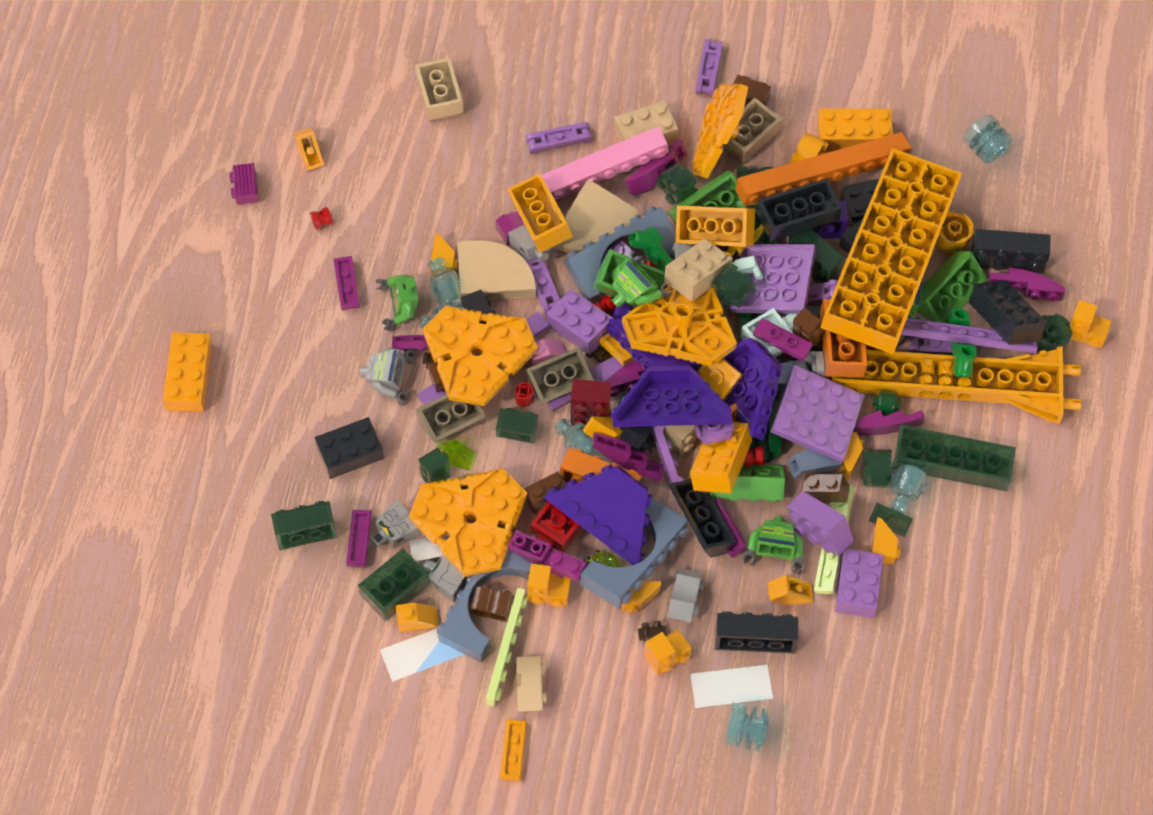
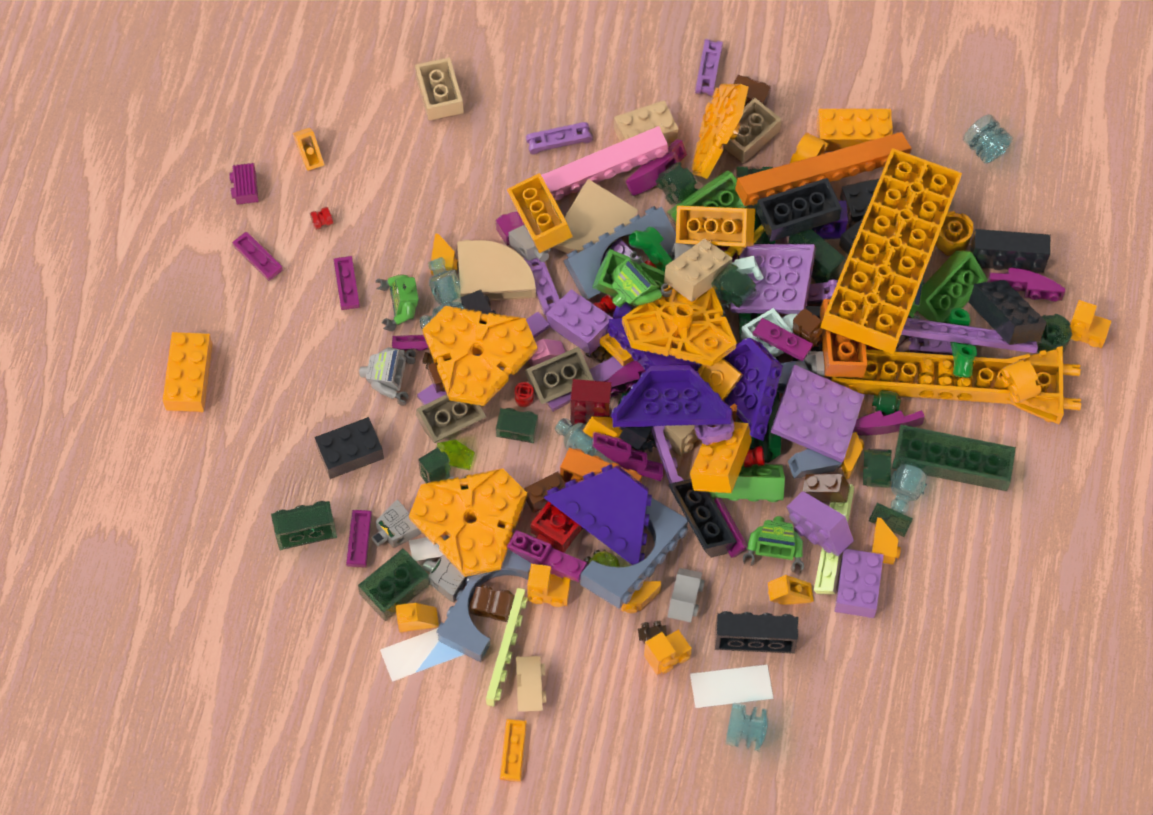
none -> magenta plate [232,231,283,281]
none -> light orange brick [1000,358,1041,404]

